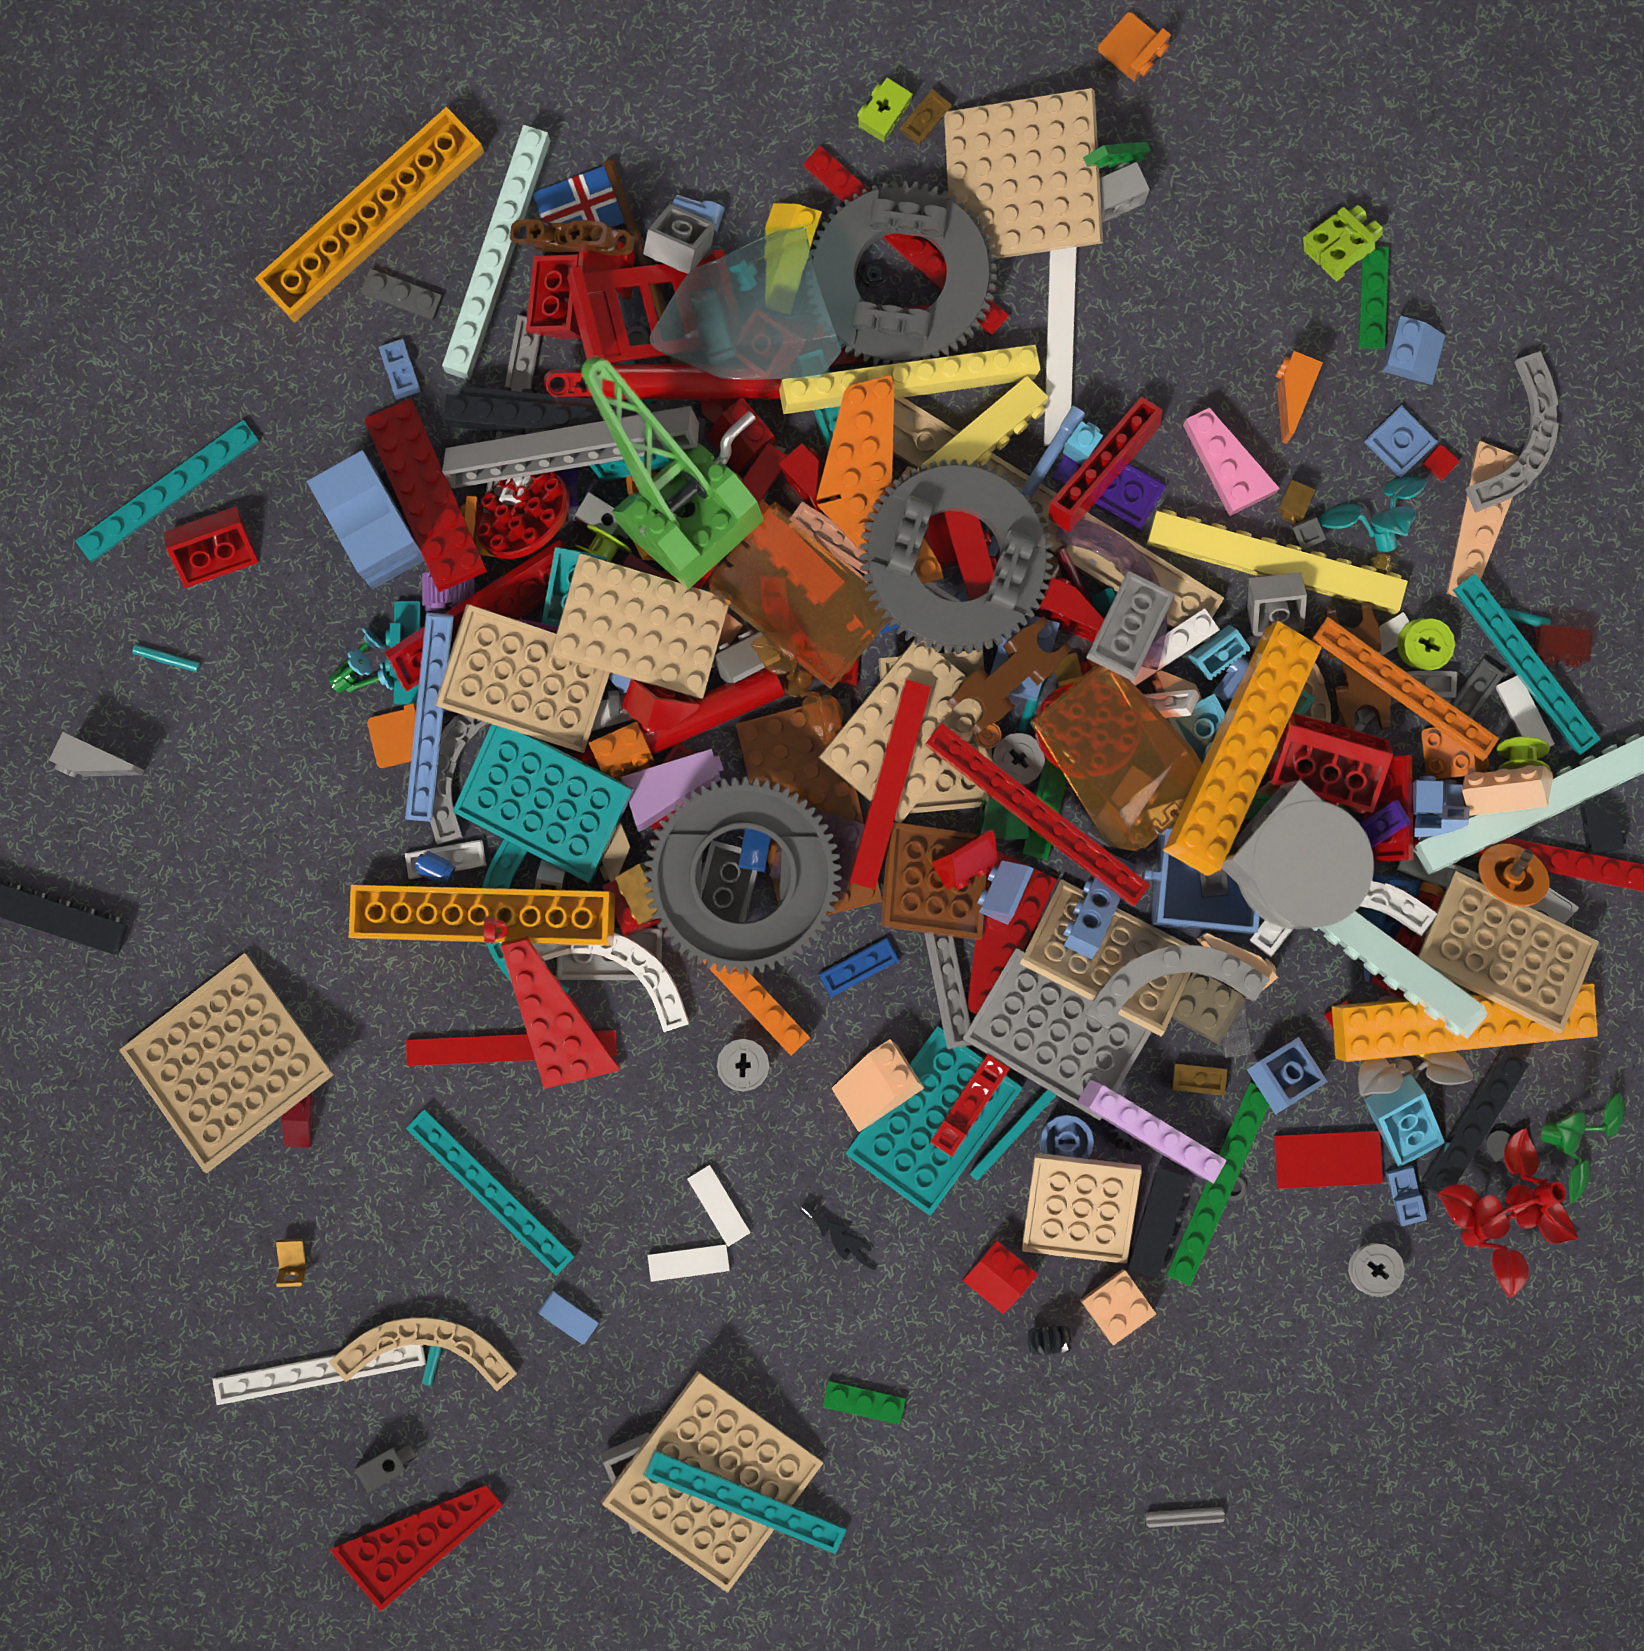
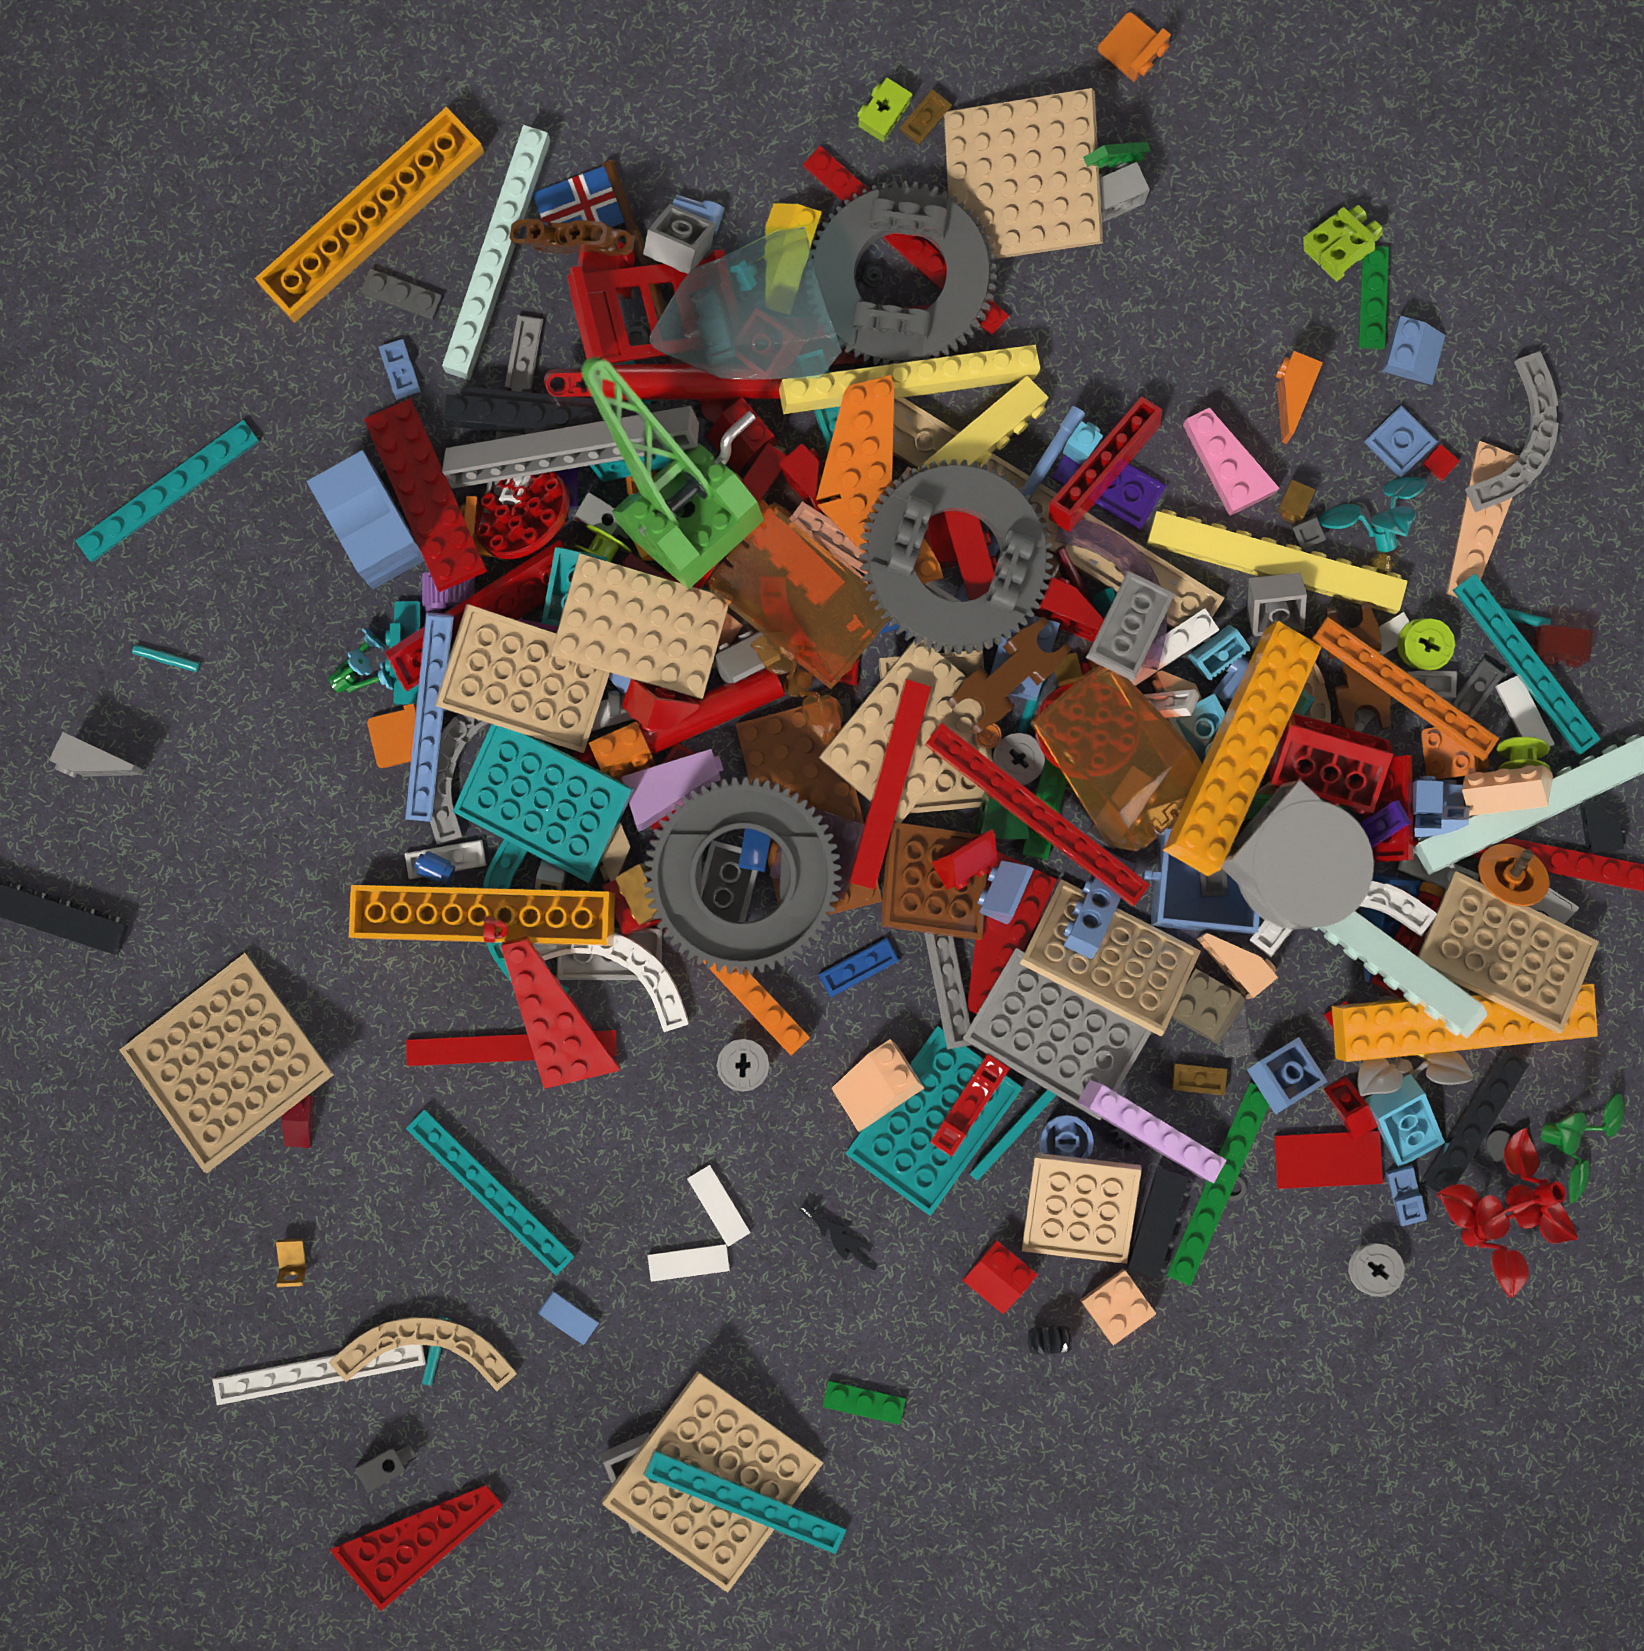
red slope [164,506,258,589] -> none
red slope [525,255,582,339] -> none
white tile [1044,247,1076,447] -> none
light grey plate [1085,945,1270,1029] -> none
light grey axle [1146,1507,1225,1527] -> none
none -> red slope [1324,1076,1378,1139]

